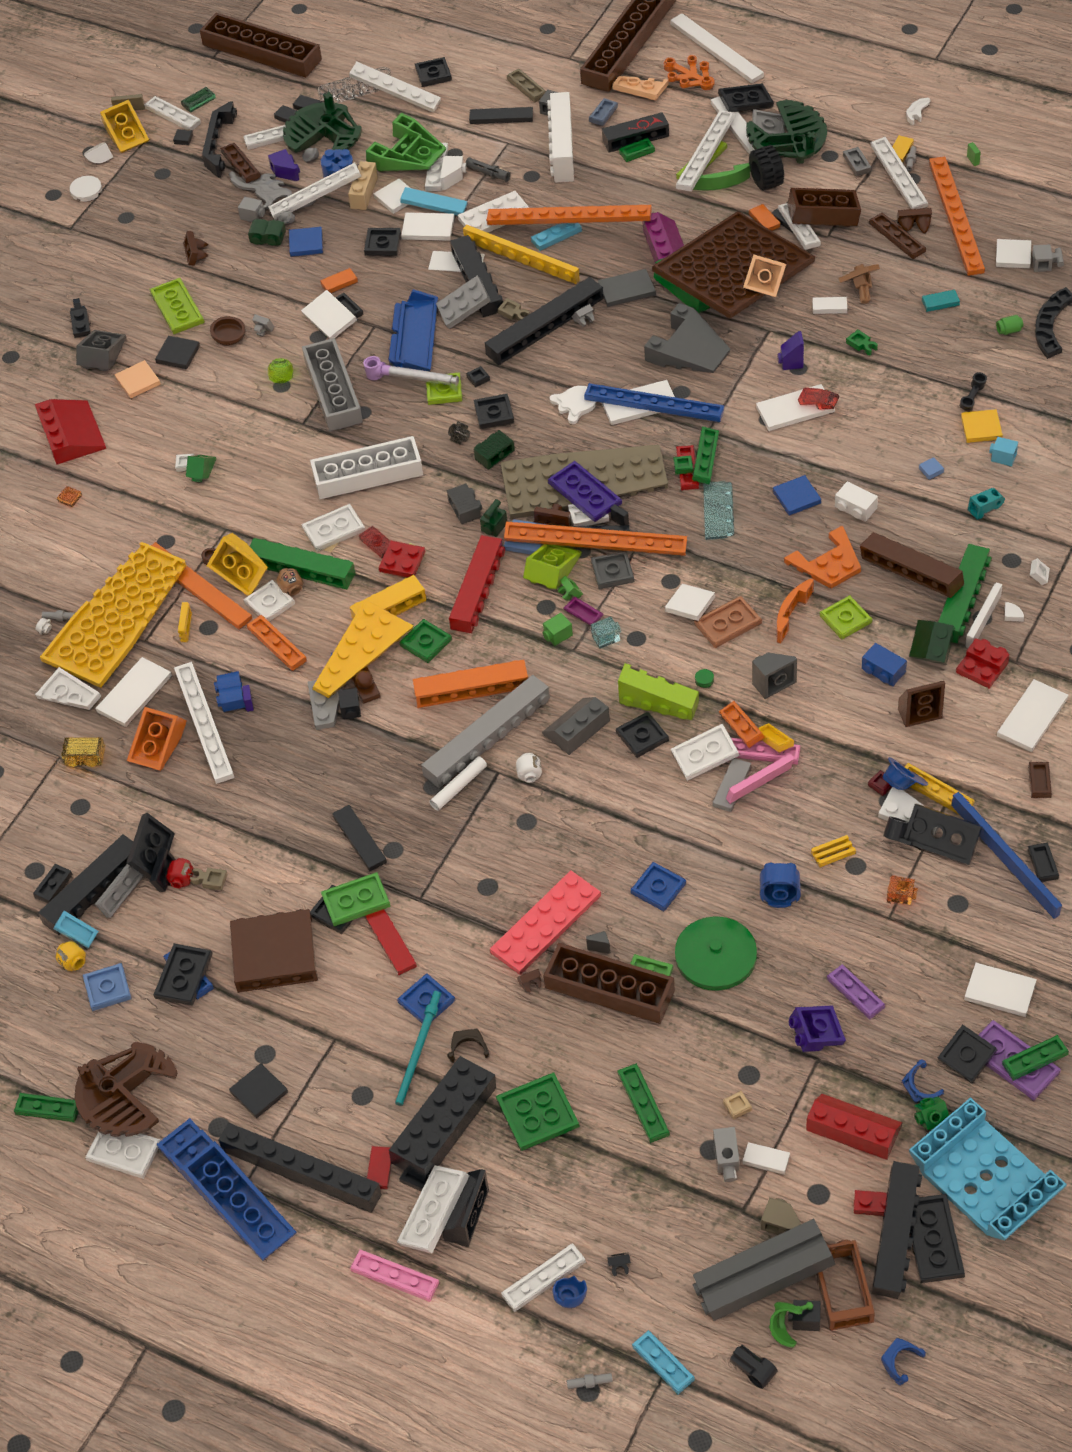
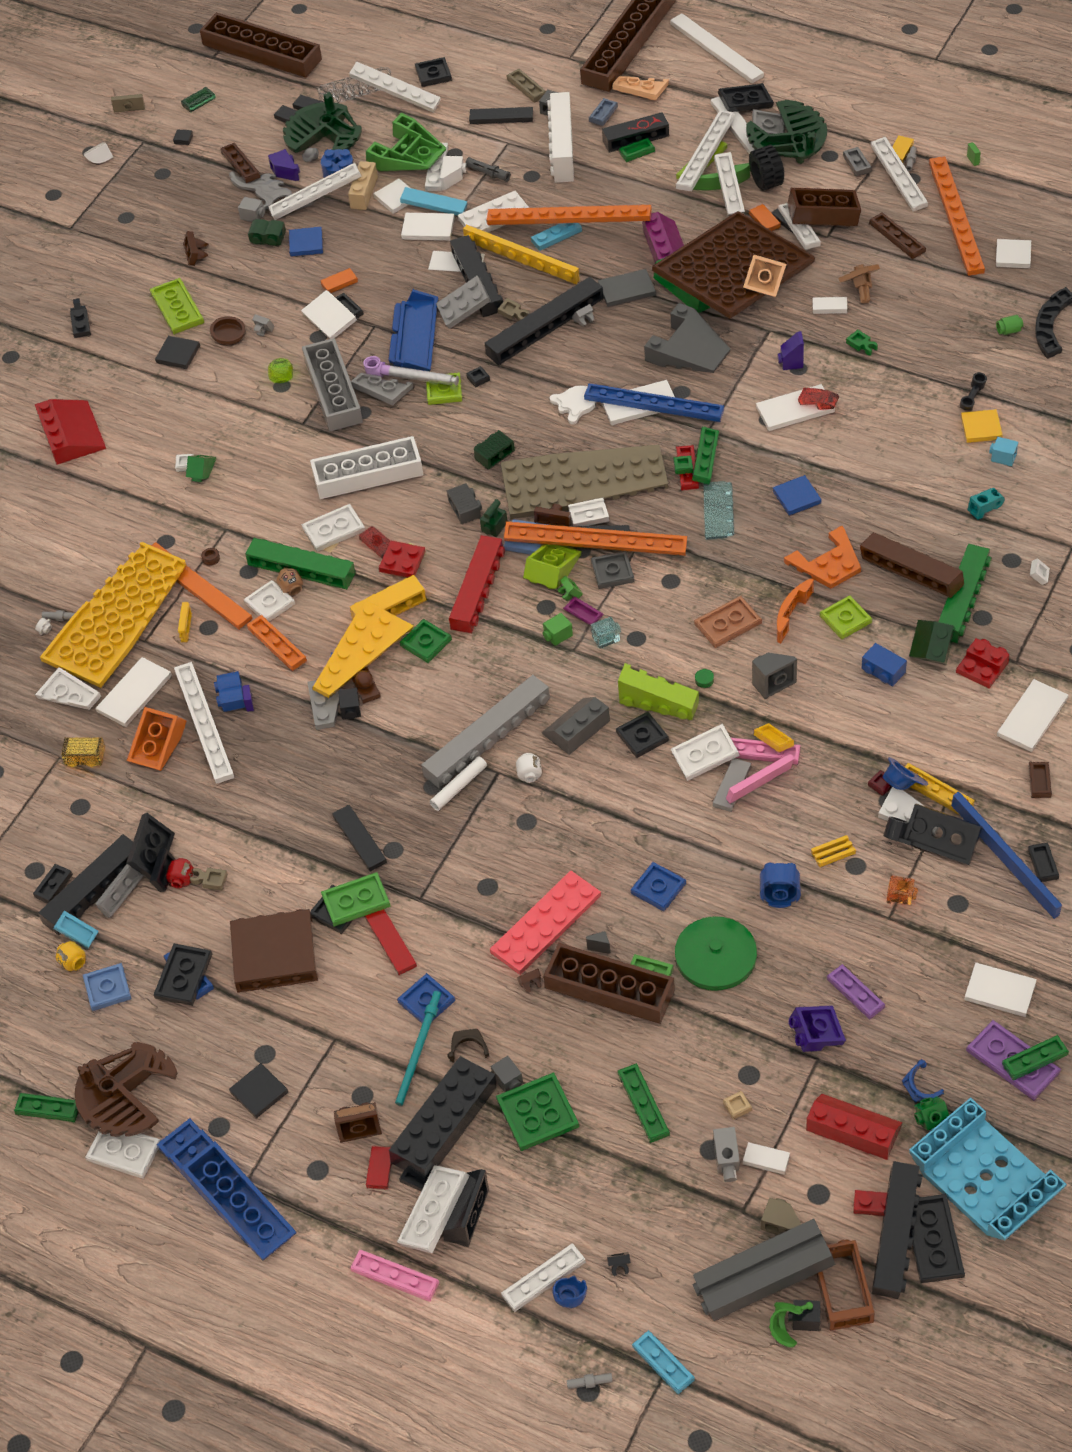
clear orange tile [57,486,82,507] -> none
white tile [70,176,102,202] -> none
dark grey slope [76,330,126,371] -> none
yellow slope [100,100,149,153] -> none
light nougat tile [114,360,161,399] -> none
white tile [144,96,201,131] -> none
black slope [202,101,237,177] -> none
yellow slope [206,533,268,596] -> none
black brick [218,1122,382,1213] -> none
white tile [243,125,286,150] -> none
light grey piece [278,212,295,225] -> none
black plate [364,228,401,256] -> none
orange brick [413,660,528,708] -> none
clear smoke gear [448,421,470,445] -> none
black plate [473,393,514,429] -> none
dark purple tile [548,461,622,522] -> none
black tile [610,504,629,525] -> none
orange plant [664,55,715,90] -> none
white tile [665,584,715,621] -> none
orange tile [718,701,765,748] -> none
black piece [730,1345,778,1389] -> none
white brick [835,481,878,522] -> none
blue helmet [881,1338,926,1386] -> none
reddish brown tile [897,208,932,234] -> none
reddish brown slope [898,680,945,727] -> none
white piece [906,98,930,125] -> none
medium blue tile [919,457,944,480] -> none
teal tile [922,289,960,312] -> none
black tile [937,1024,998,1084] -> none
white tile [966,582,1002,648] -> none
white tile [1004,602,1024,622] -> none
light grey brick [1032,244,1064,272] -> none
none -> reddish brown slope [334,1102,382,1143]
none -> light grey wing [351,373,413,406]
none -> dark grey brick [491,1056,523,1092]
none -> white plate [714,152,745,217]

